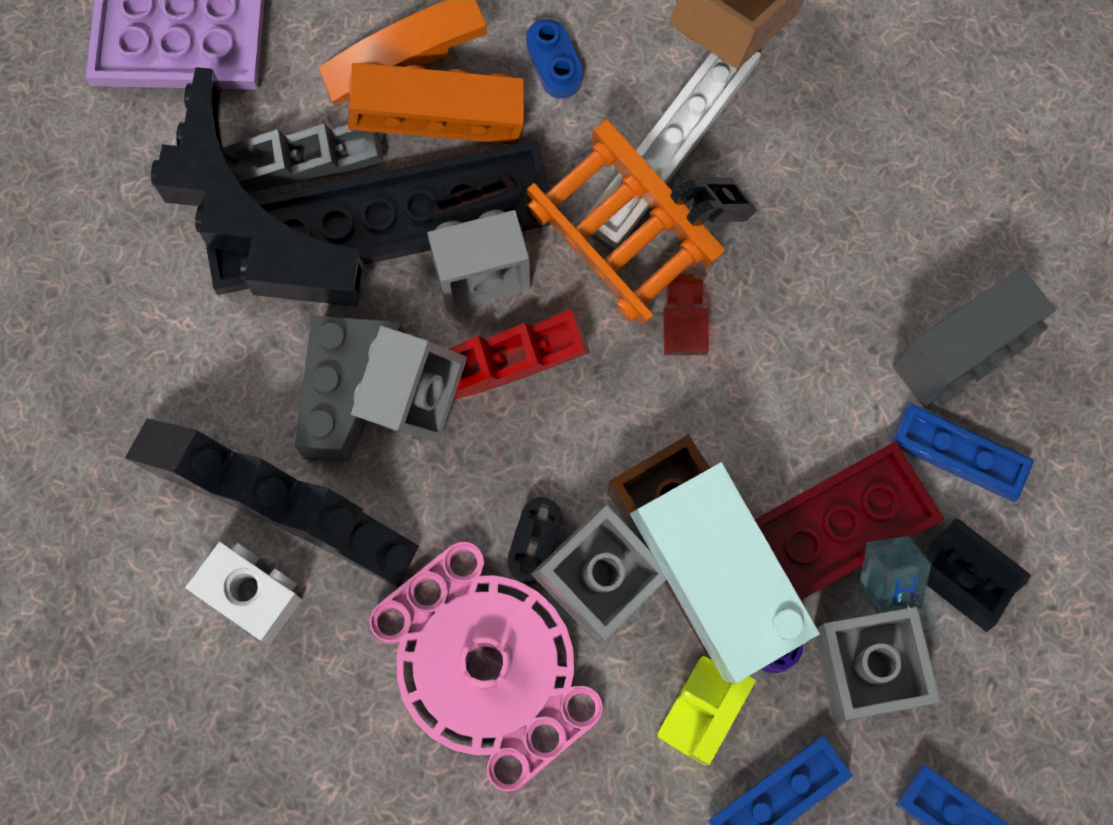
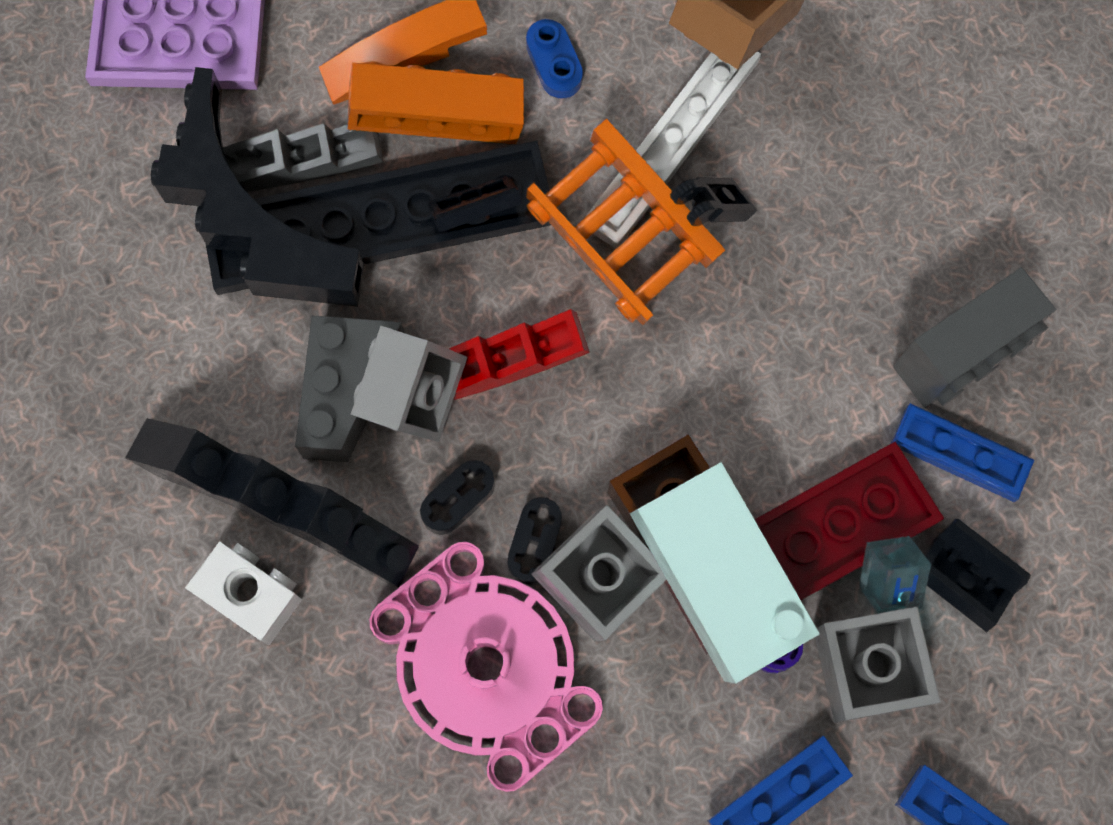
light grey brick [427,210,530,312] -> none
neon yellow panel [657,656,756,766] -> none
clear red plate [663,274,709,355] -> none
none -> black beam [420,460,495,535]

